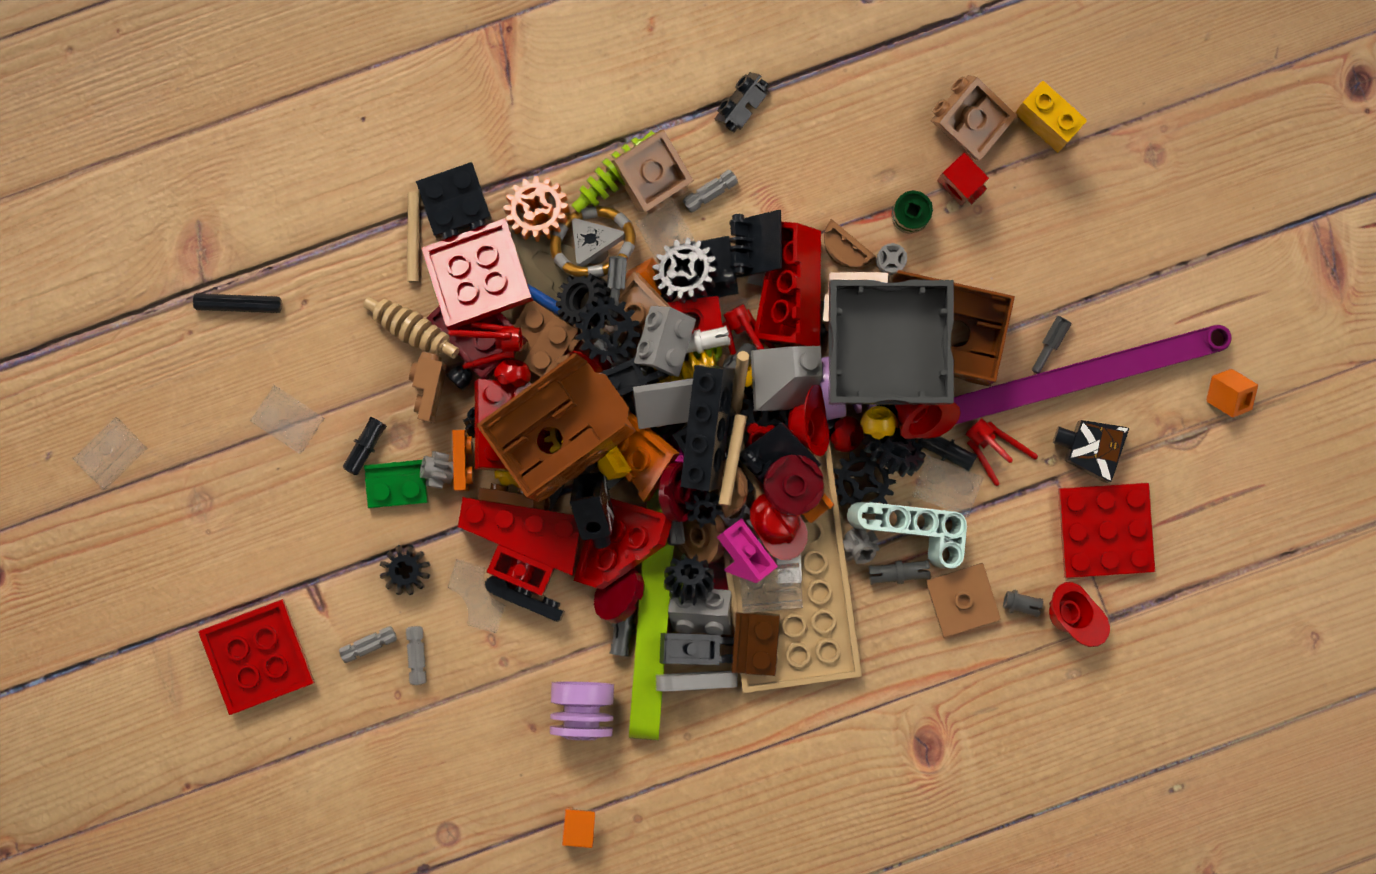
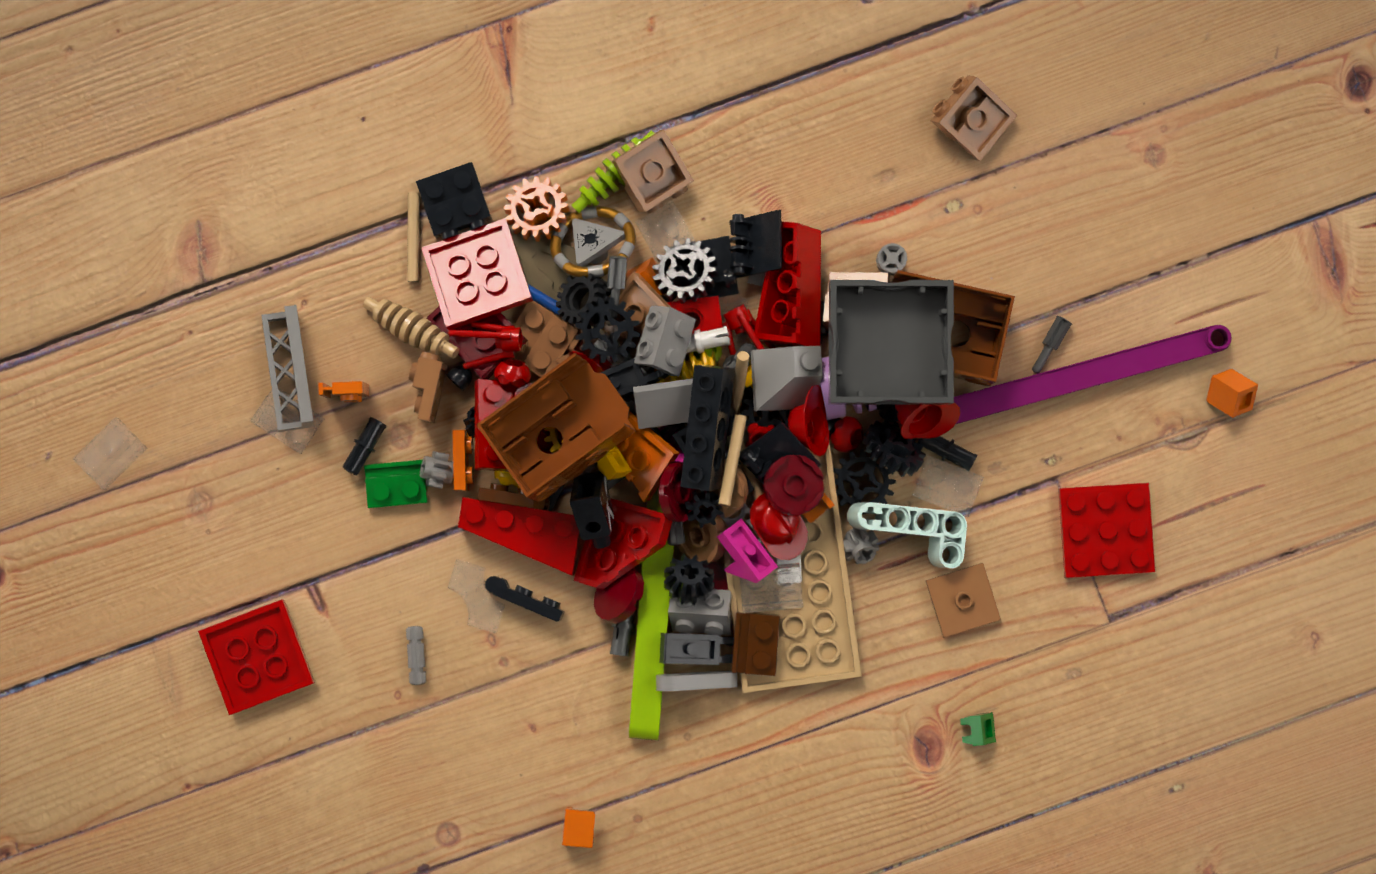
black axle [193,293,282,313] -> none
light grey axle [339,626,397,663] -> none
black gear [380,545,430,595] -> none
red brick [486,545,555,596] -> none
lavender wheel [550,681,614,740] -> none
light grey axle [683,170,738,212] -> none
black hinge [714,72,770,133] -> none
medium nougat tile [824,219,877,268] -> none
yellow plate [860,406,898,439] -> none
dark grey pin [869,560,930,585] -> none
dark green wheel [891,190,933,234] -> none
red brick [937,152,989,206] -> none
red plant [966,418,1038,486] -> none
dark grey pin [1003,590,1043,617] -> none
yellow panel [1015,81,1087,153] -> none
red piece [1049,582,1110,647] -> none
torso [1053,420,1129,483] -> none
none -> light grey fence [261,305,314,432]
none -> orange plate [318,381,370,403]
none -> green tile [960,712,996,746]

